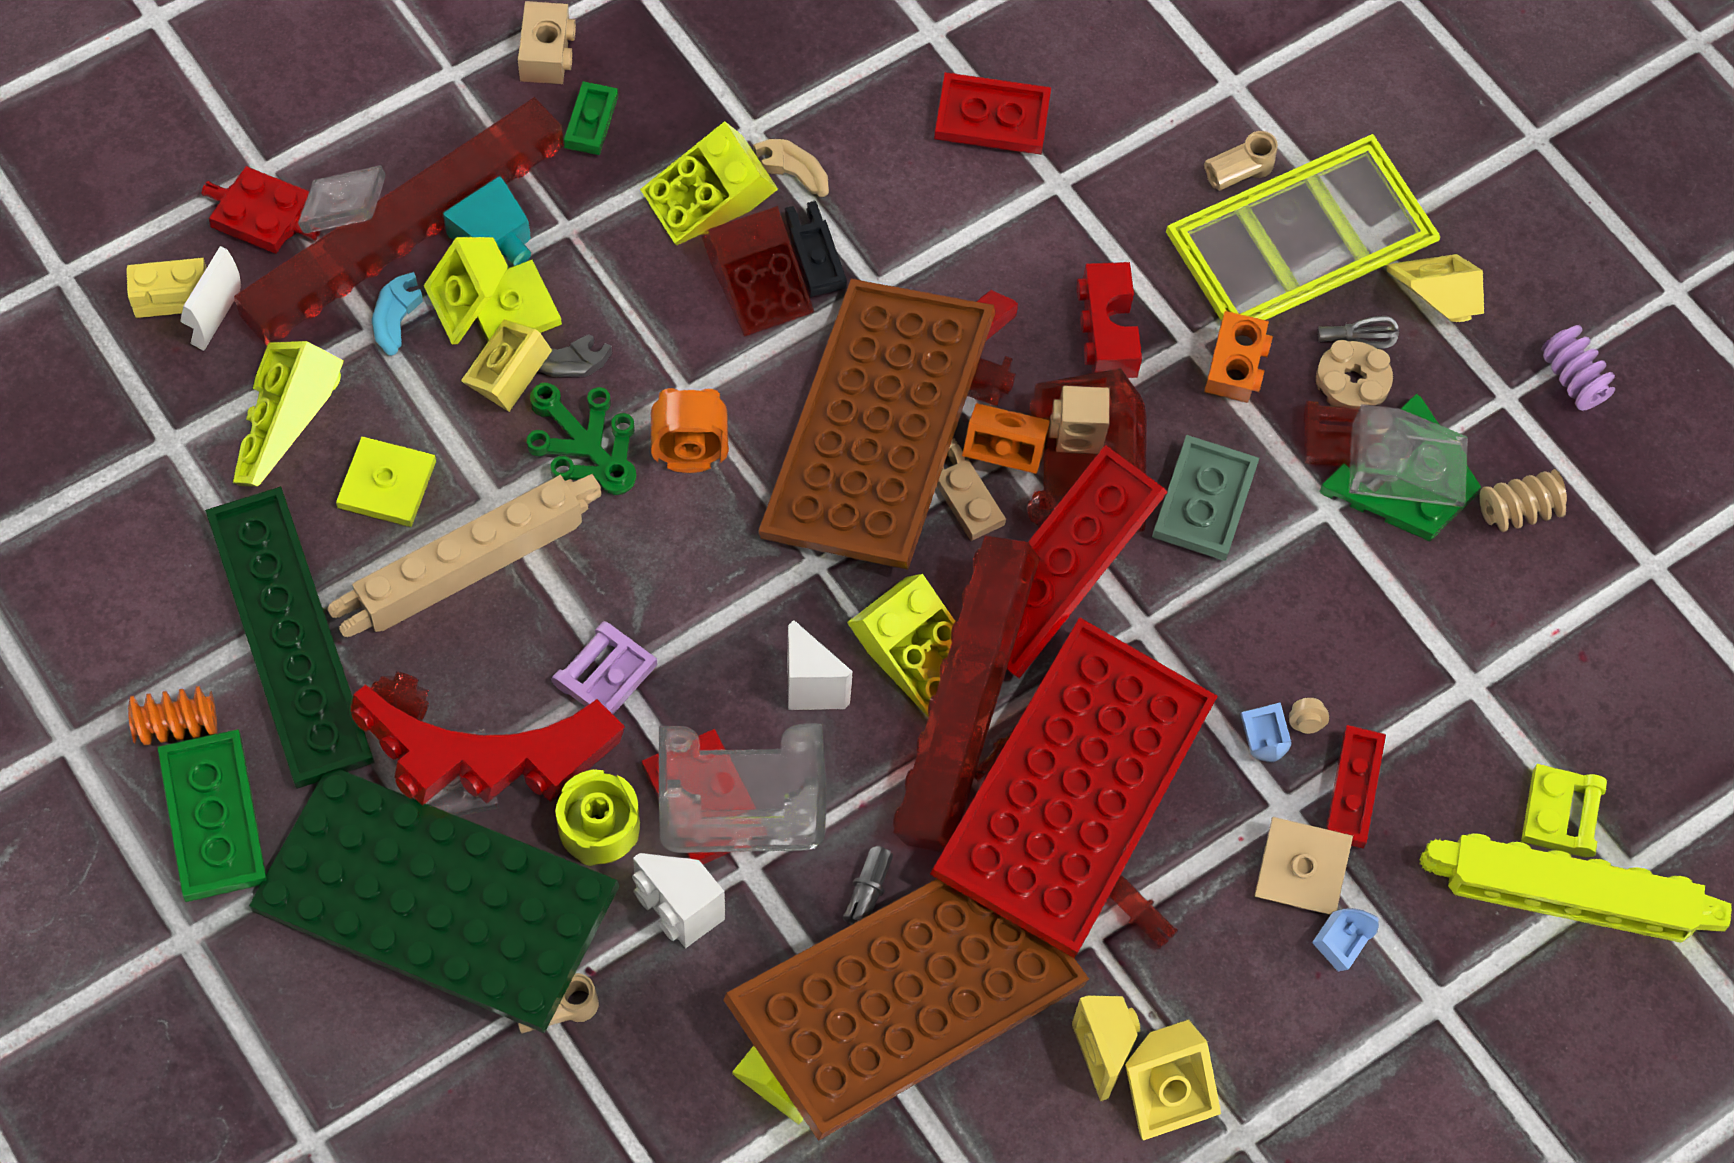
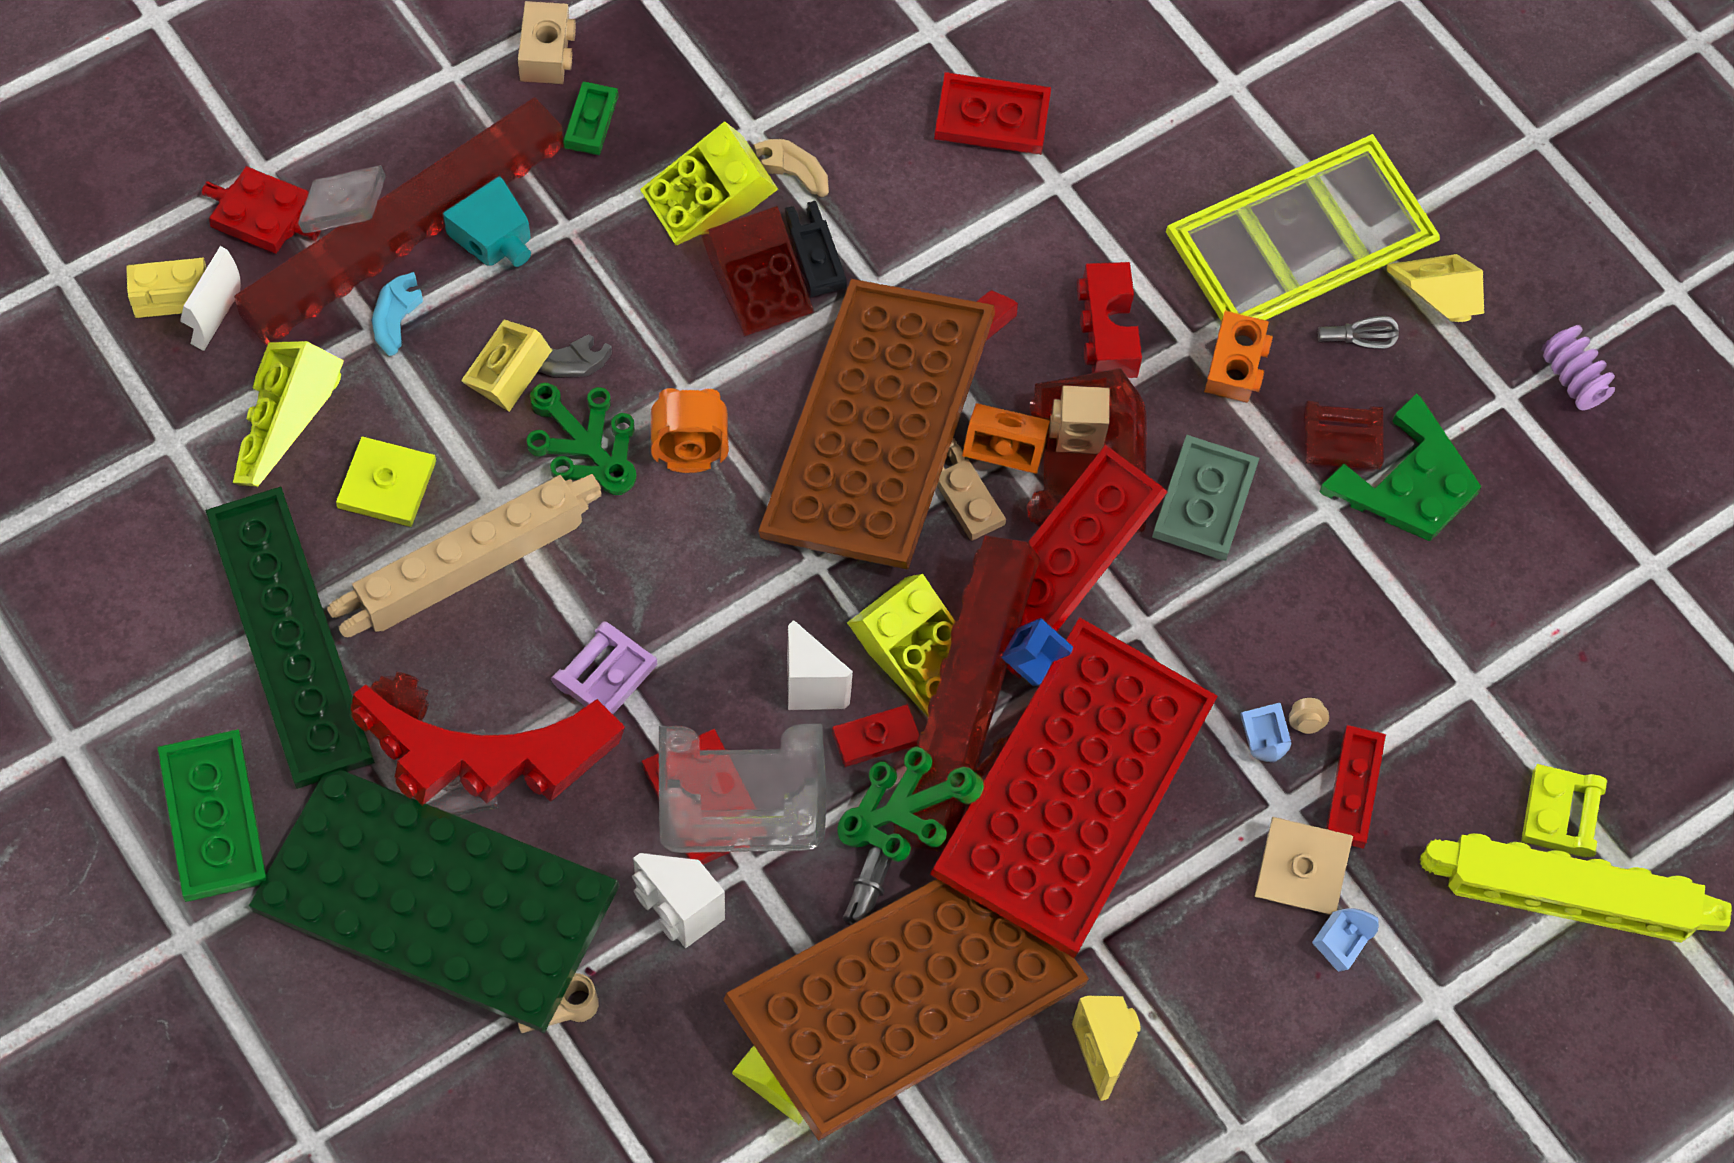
orange piece [128,686,218,745] -> none
neon yellow slope [424,237,508,344] -> none
neon yellow plate [476,260,562,342] -> none
neon yellow brick [555,770,640,866] -> none
clear red bracket [967,356,1016,407] -> none
clear red axle [1109,875,1179,949] -> none
light yellow slope [1125,1020,1221,1140] -> none
tan piece [1204,131,1278,191] -> none
tan plate [1316,340,1393,414] -> none
clear slope [1349,404,1468,507] -> none
tan piece [1480,469,1567,532] -> none
none -> red plate [832,704,921,767]
none -> green plant [837,747,984,862]
none -> blue panel [1001,618,1073,686]

